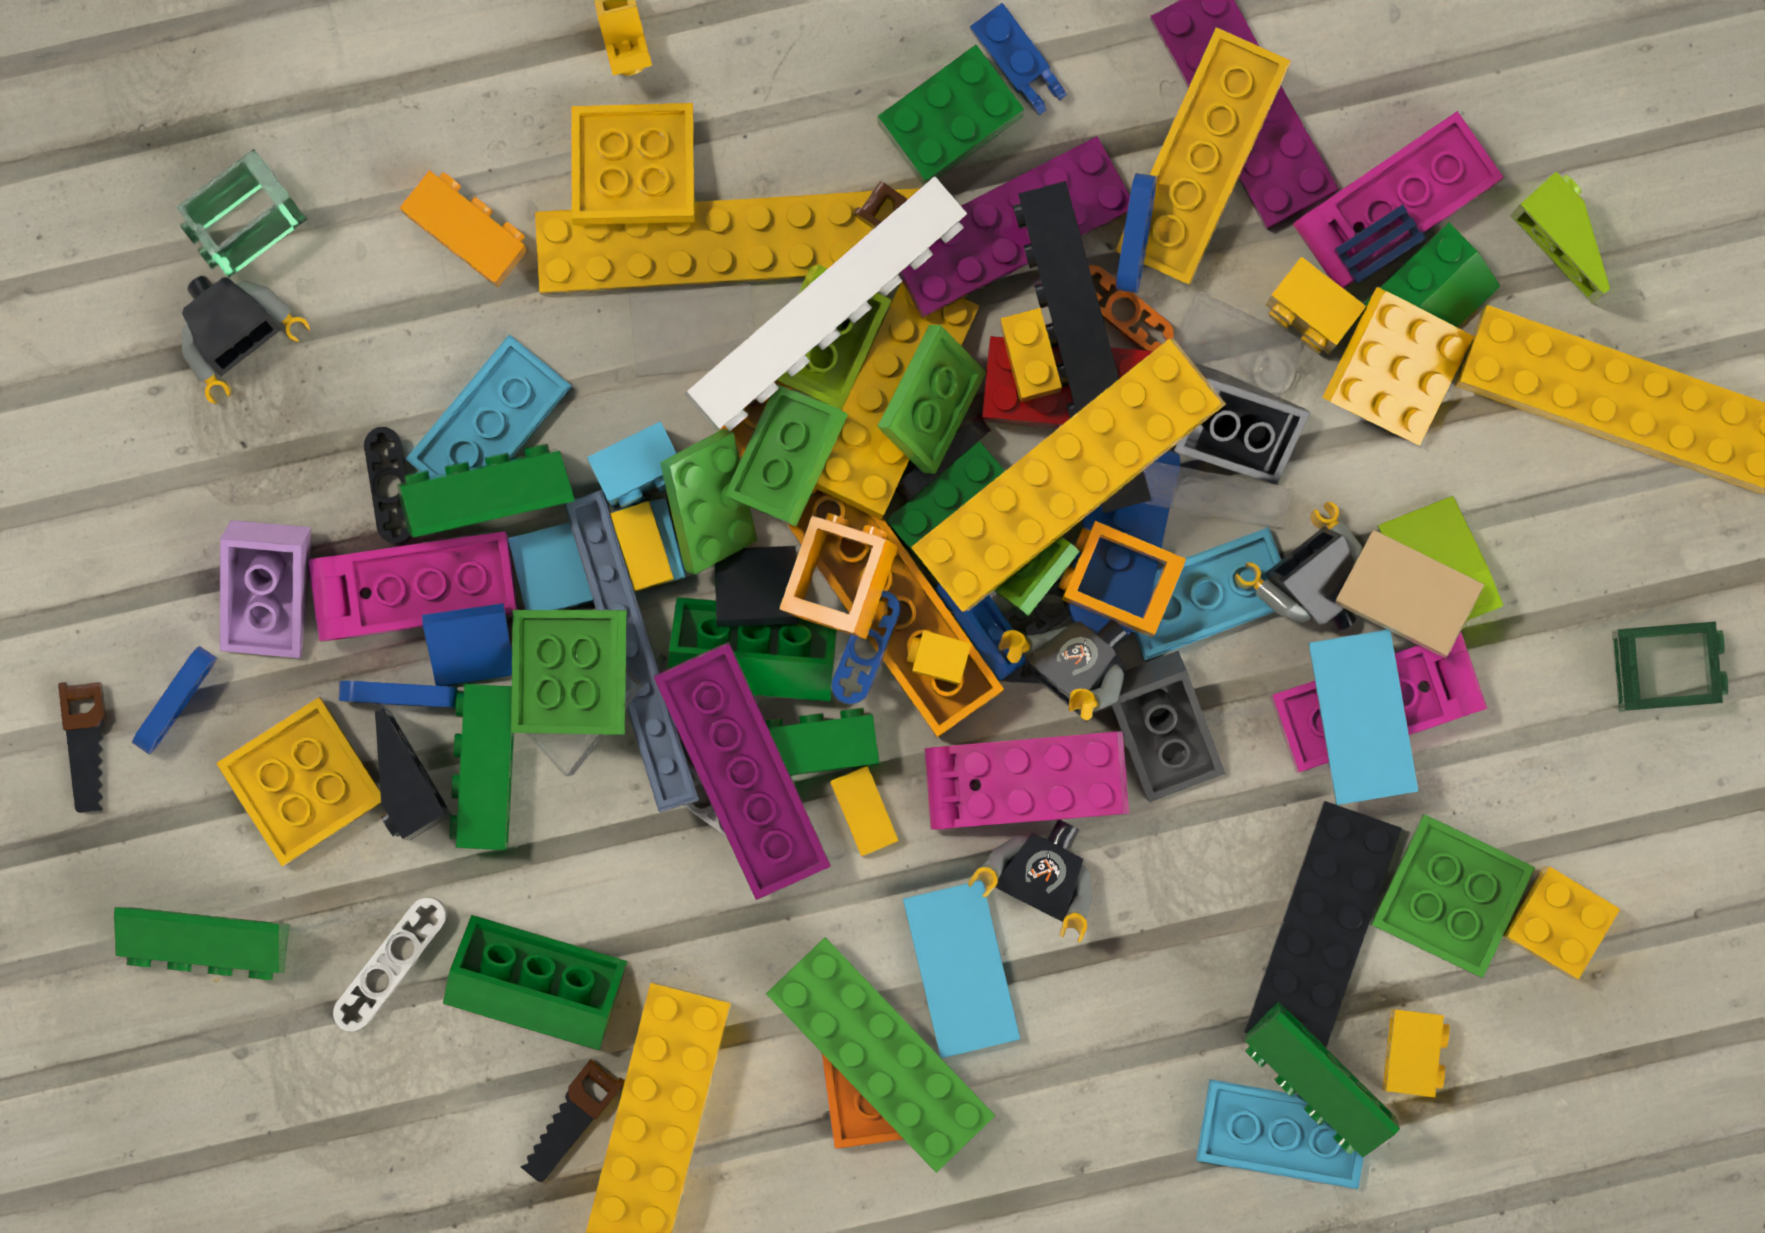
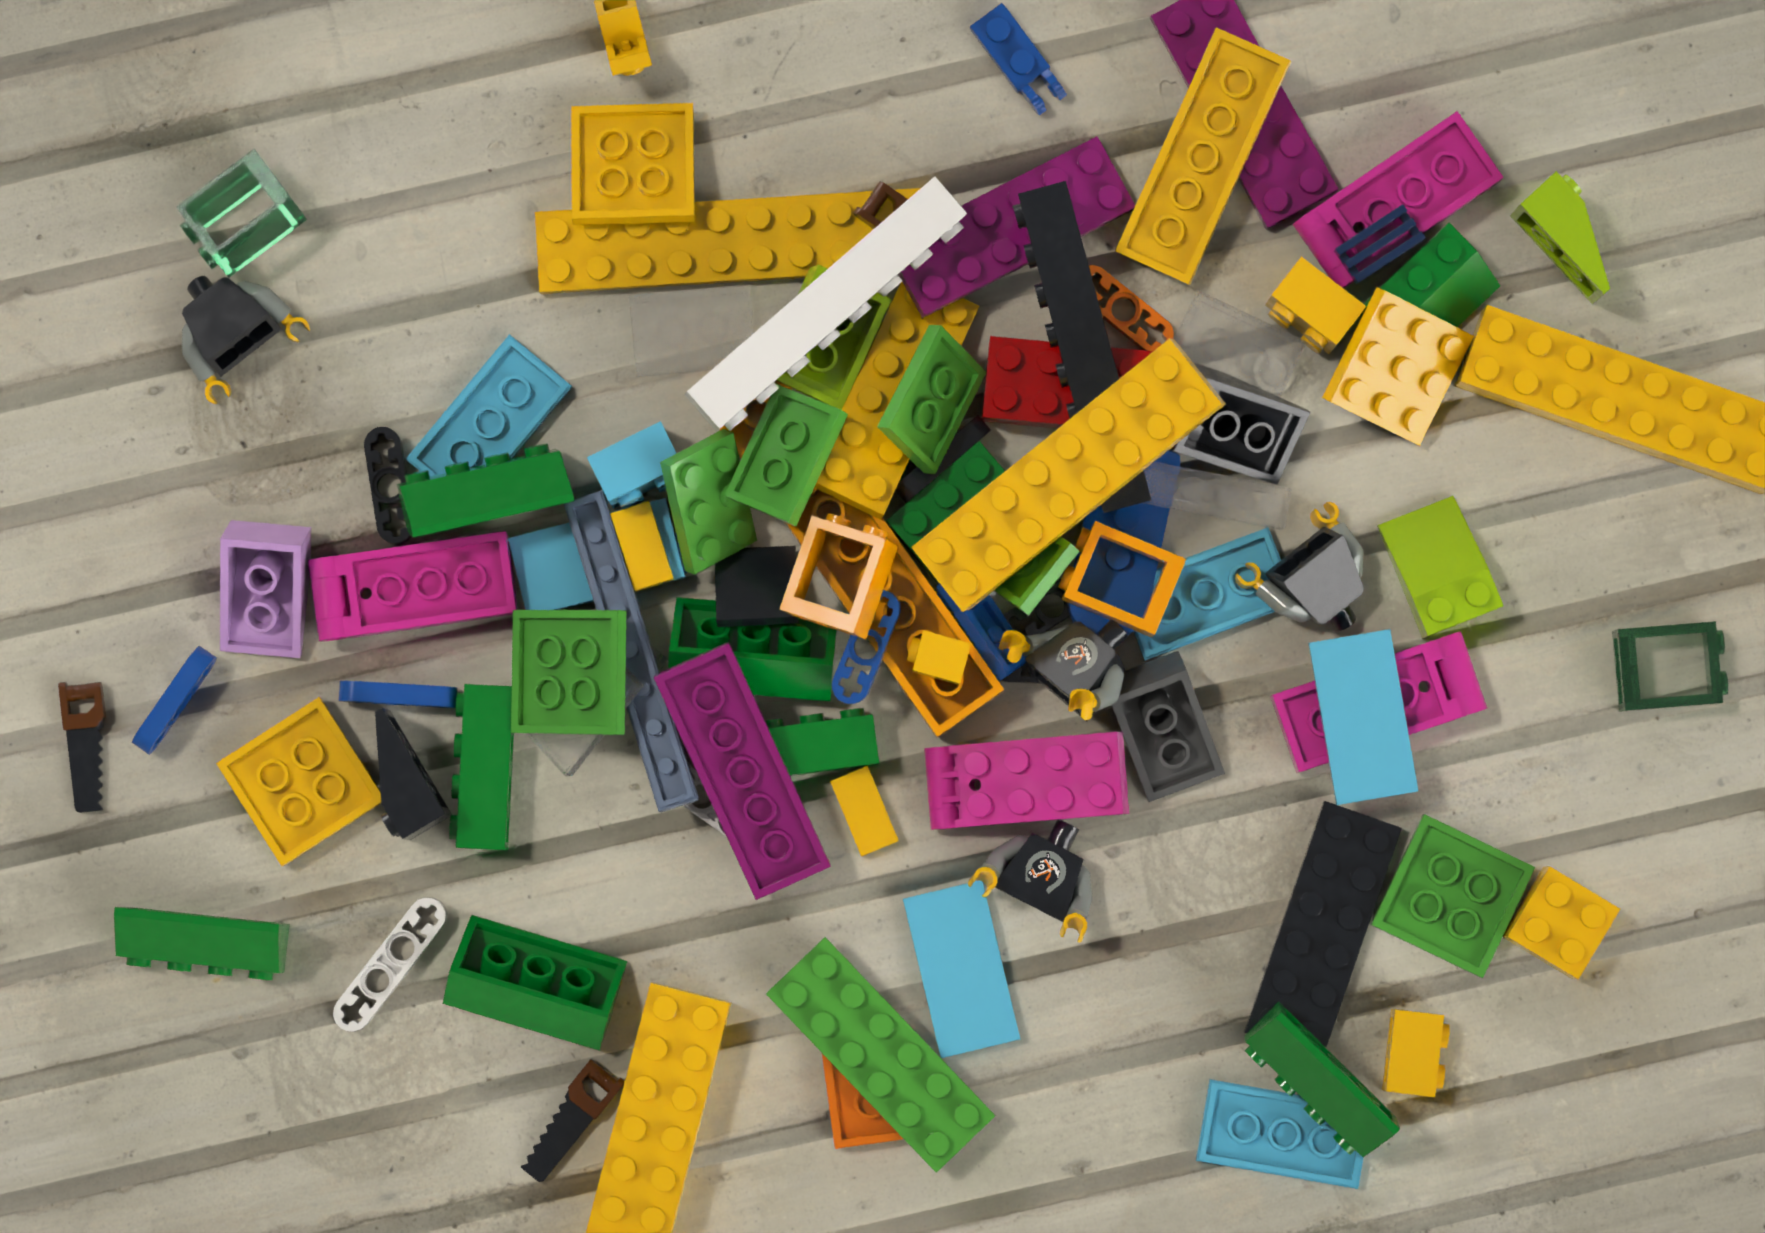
light orange brick [399,170,528,288] -> none
blue tile [422,603,512,686] -> none
green brick [877,44,1024,186] -> none
yellow brick [999,308,1062,403] -> none
blue beam [1116,173,1157,293] -> none
tan tile [1335,530,1484,659] -> none

